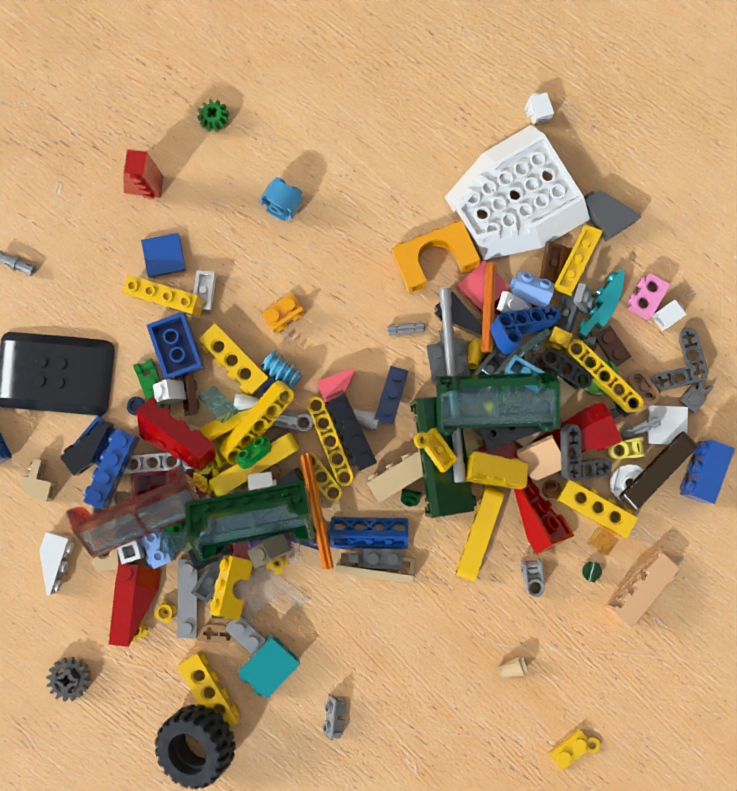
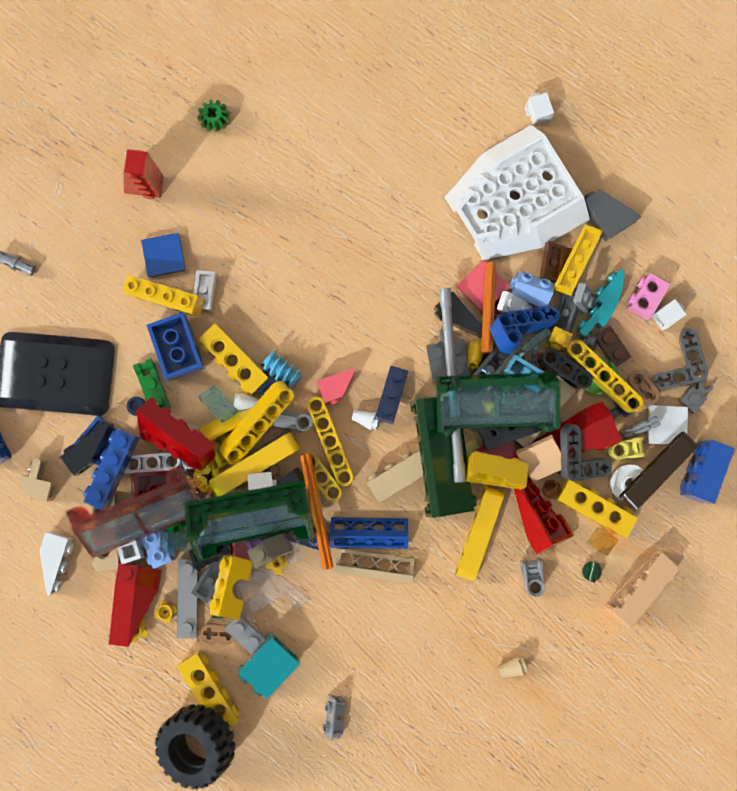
dark grey gear [46,657,91,702] -> none
white brick [153,379,186,405] -> none
reddish brown plate [180,375,199,416] -> none
green plate [235,436,272,469] -> none
dark azure brick [259,177,303,222] -> none
light orange bracket [261,292,305,333] -> none
black brick [325,390,377,471] -> none
dark grey hinge [348,548,402,569] -> none
light grey axle [387,322,425,336] -> none
light orange arch [392,221,480,295] -> none
dark green plate [401,489,421,507] -> none
yellow hinge [414,428,457,472] -> none
yellow hinge [549,728,600,771] -> none

